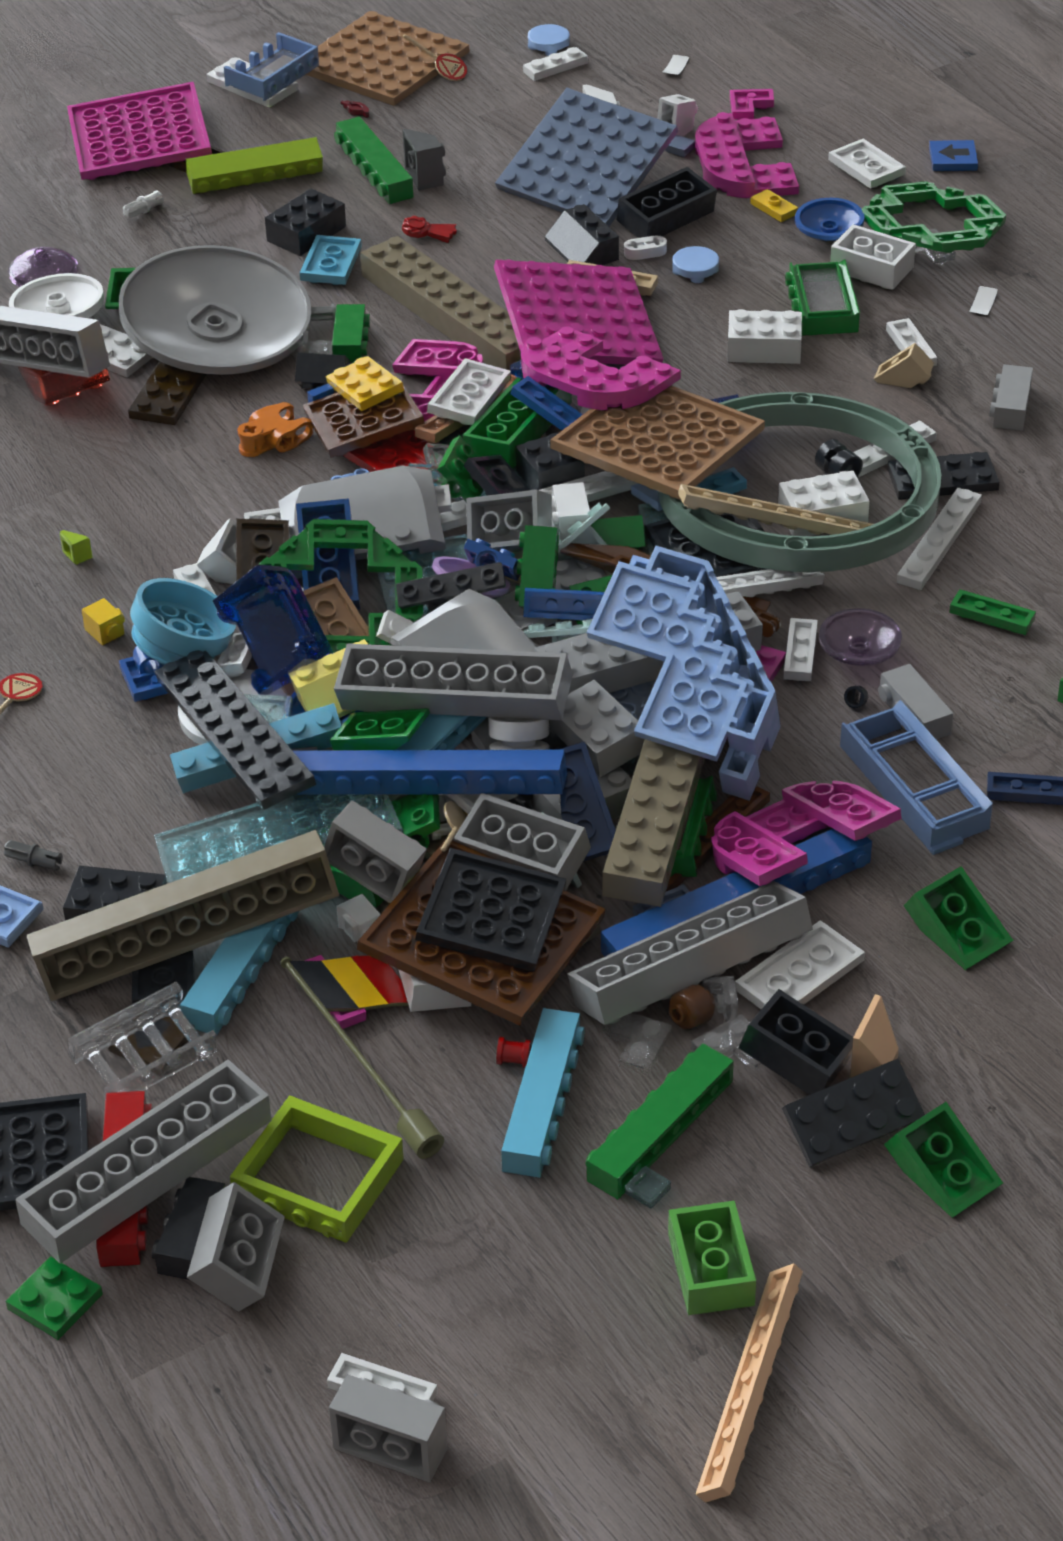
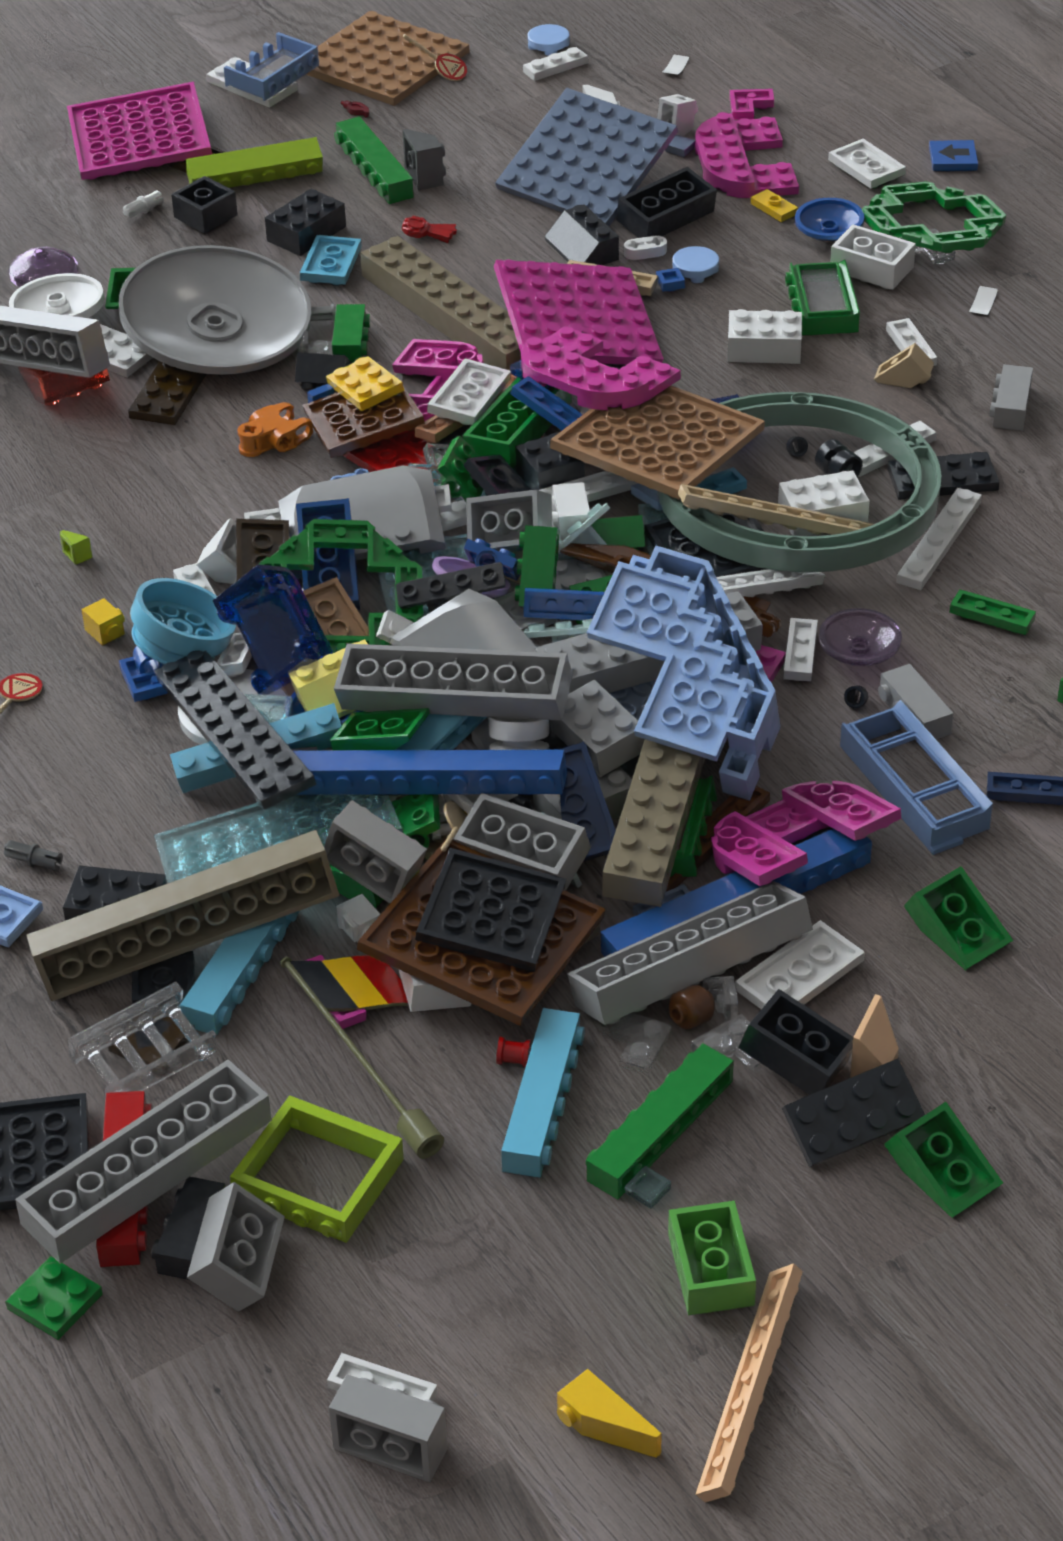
none -> black brick [171,176,238,234]
none -> yellow slope [557,1369,662,1458]
none -> blue plate [656,268,685,292]
none -> black hinge [786,436,808,457]

